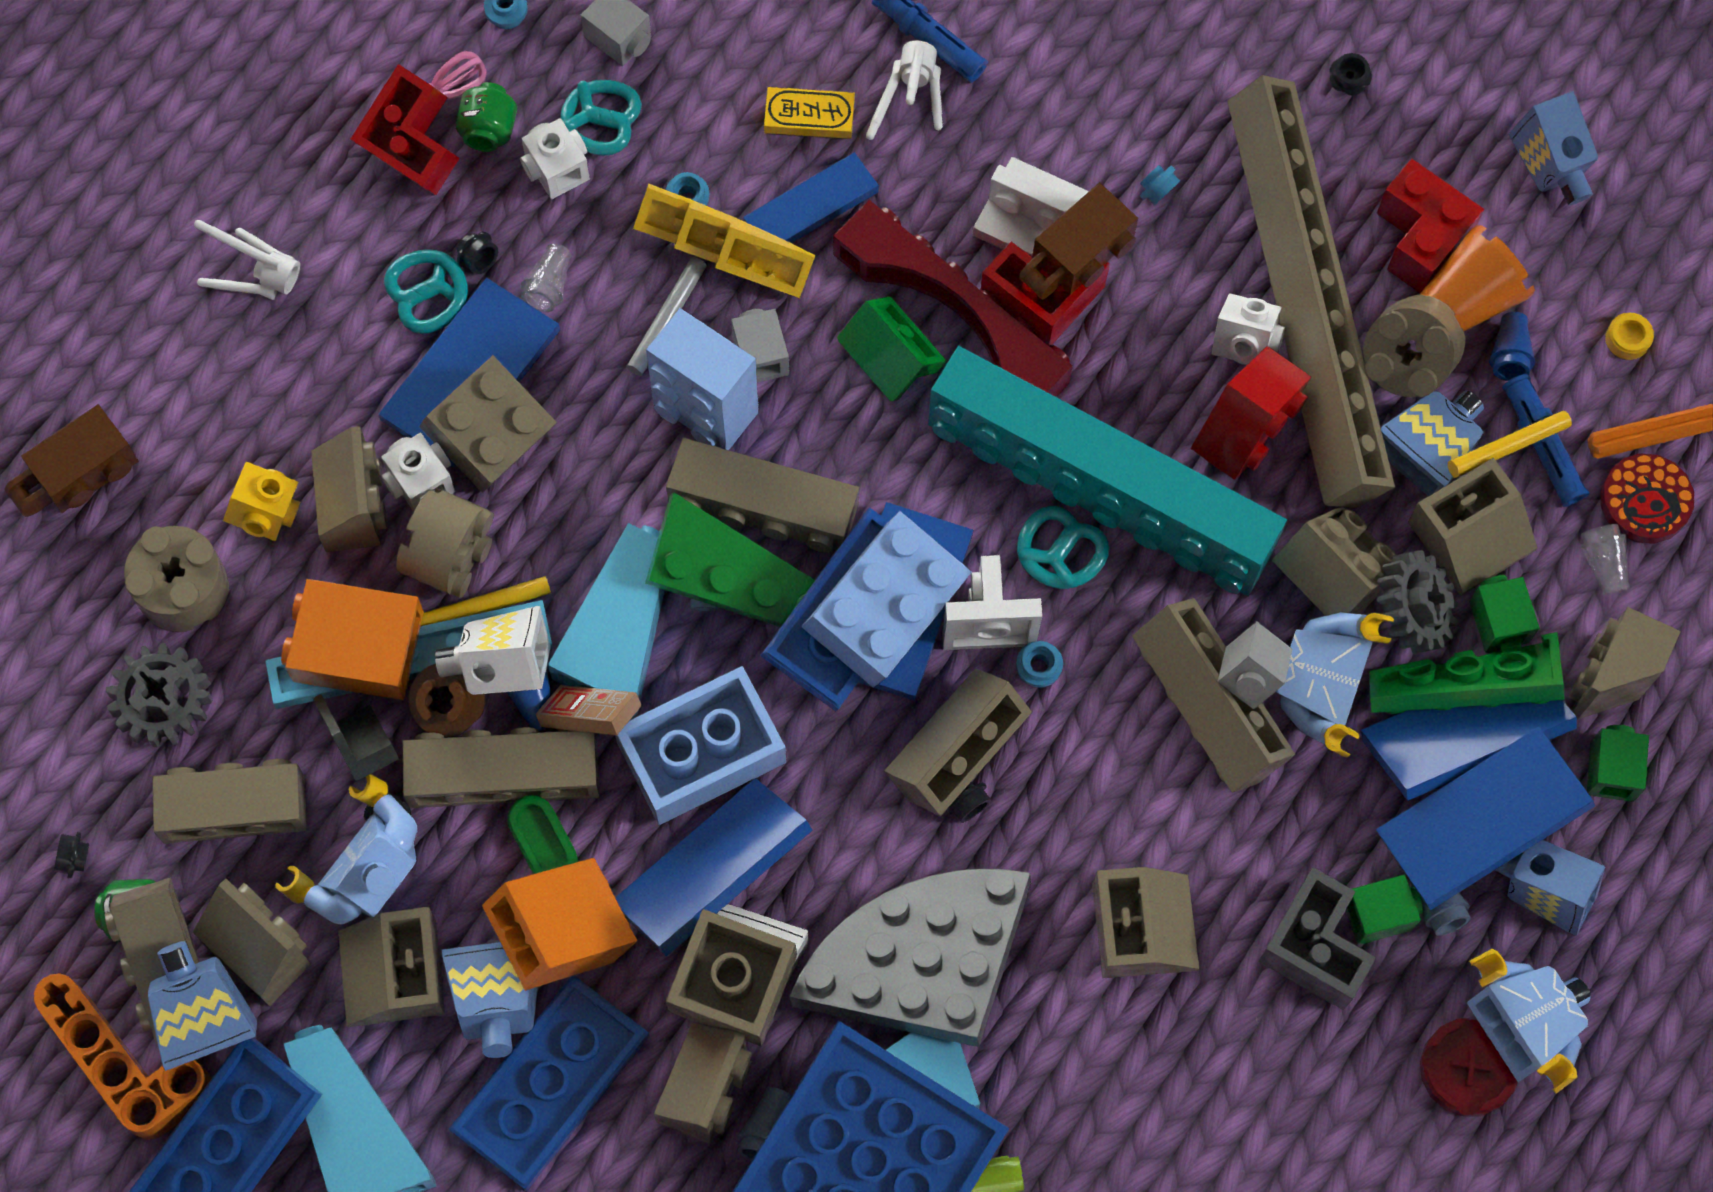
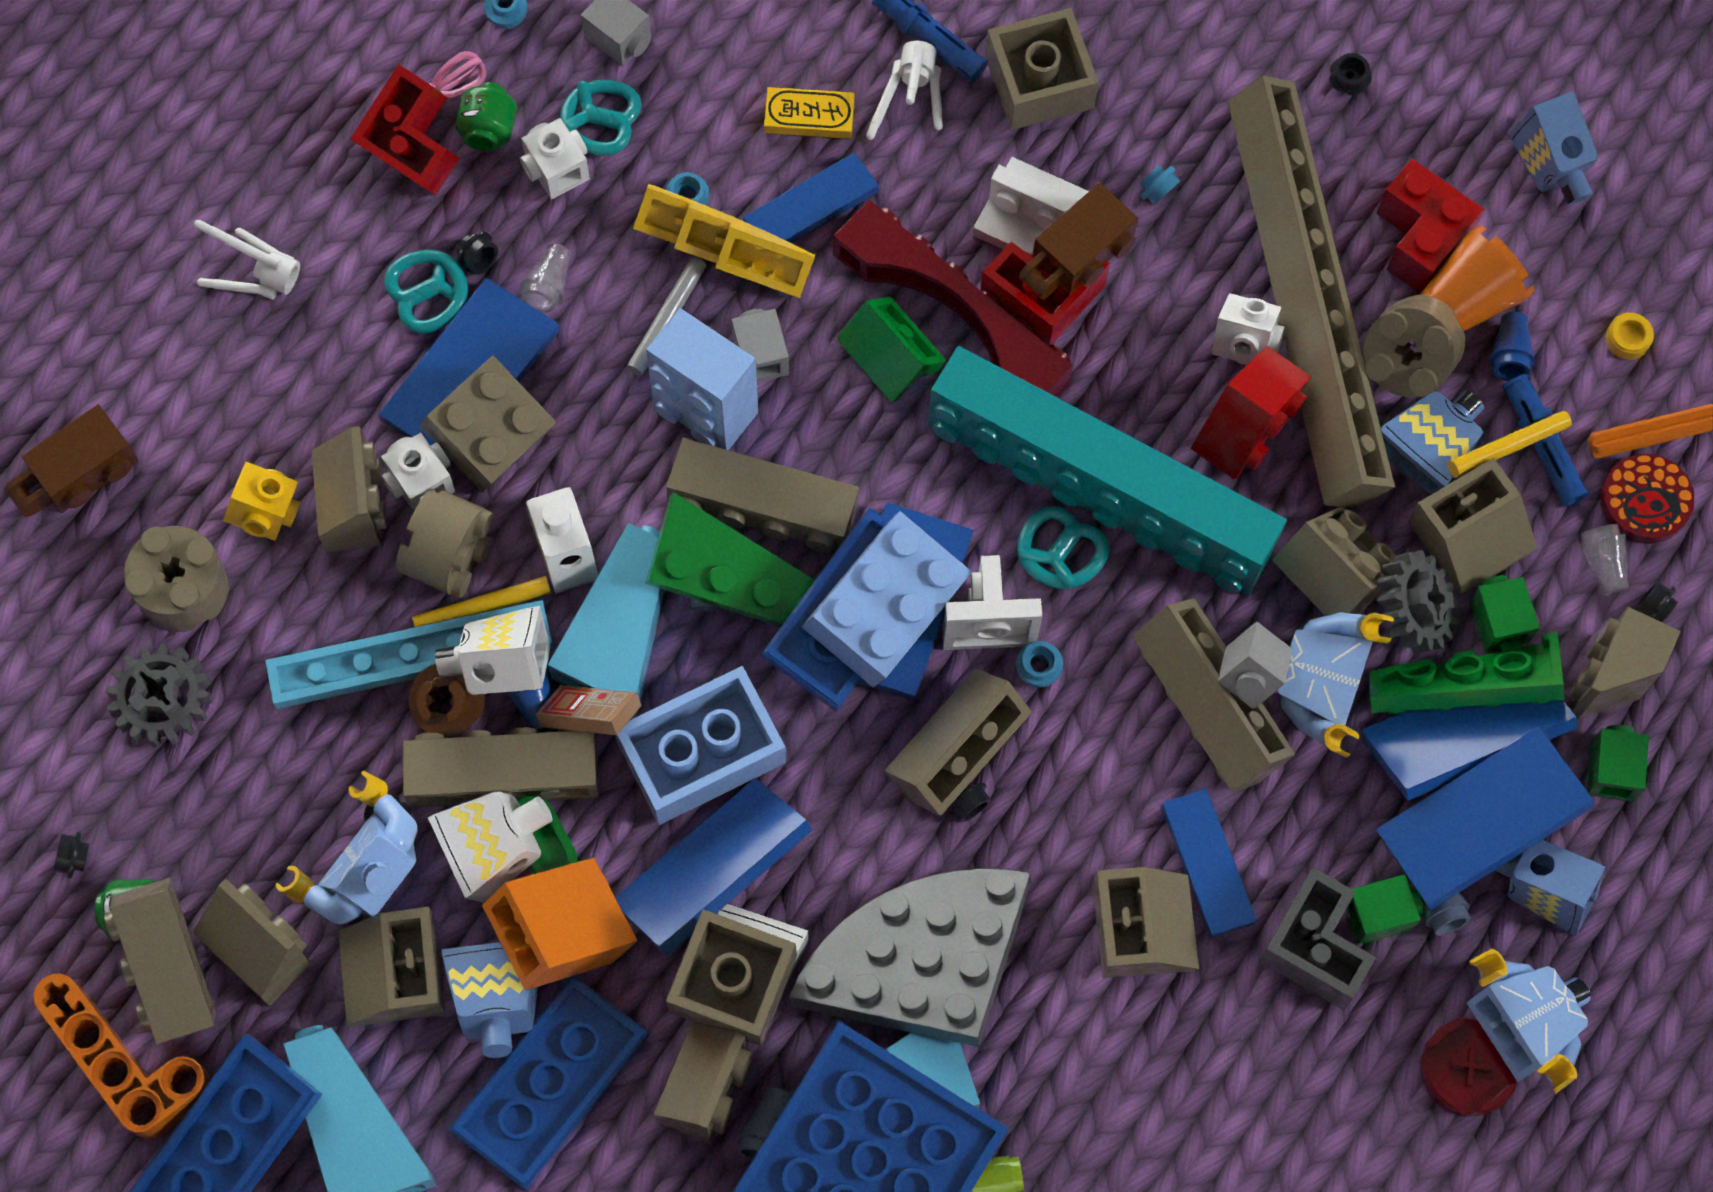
medium blue torso [148,941,257,1071] -> none
dark tan brick [153,759,307,844] -> none
orange brick [281,579,424,700] -> none
pearl dark grey panel [313,694,399,781] -> none
none -> white torso [428,791,553,902]
none -> white torso [526,487,598,594]
none -> dark tan brick [985,8,1099,130]
none -> blue tile [1160,788,1257,939]
none -> black plate [1635,581,1678,622]

